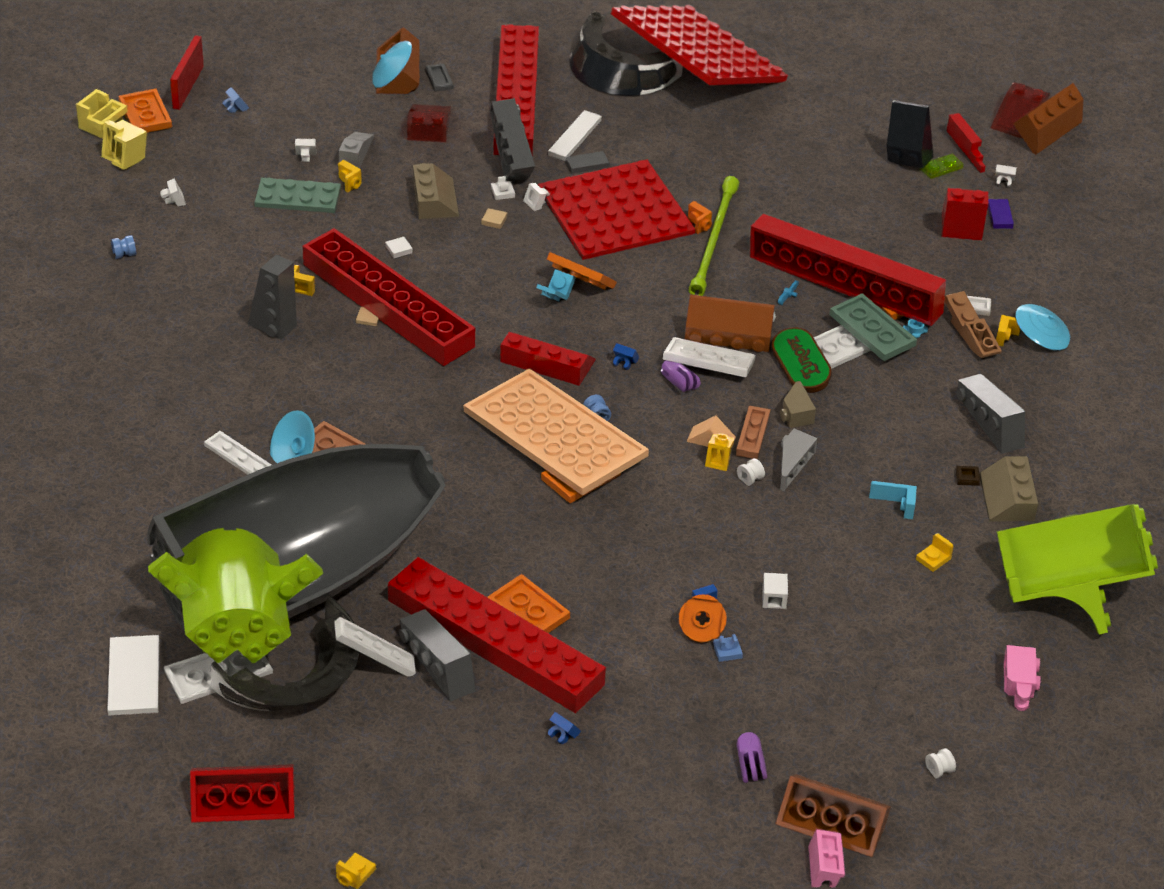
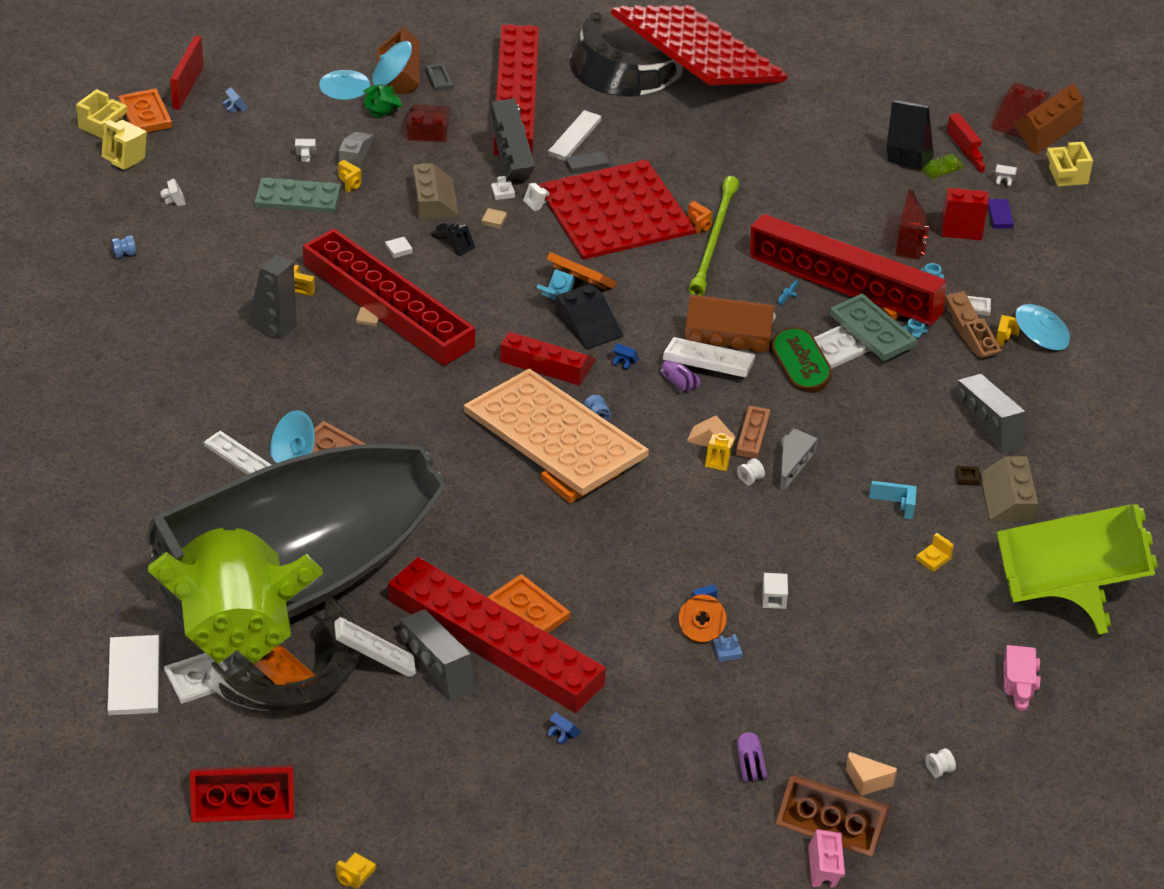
dark tan slope [780,381,816,428] -> none
none -> orange tile [253,646,319,687]
none -> medium azure hat [319,70,370,99]
none -> green hair [362,84,402,118]
none -> black bracket [430,223,475,256]
none -> black slope [555,283,624,350]
none -> light nougat slope [846,752,897,796]
none -> clear red slope [895,189,929,260]
none -> medium azure plate [921,263,944,279]
none -> light yellow plate [1046,142,1093,186]

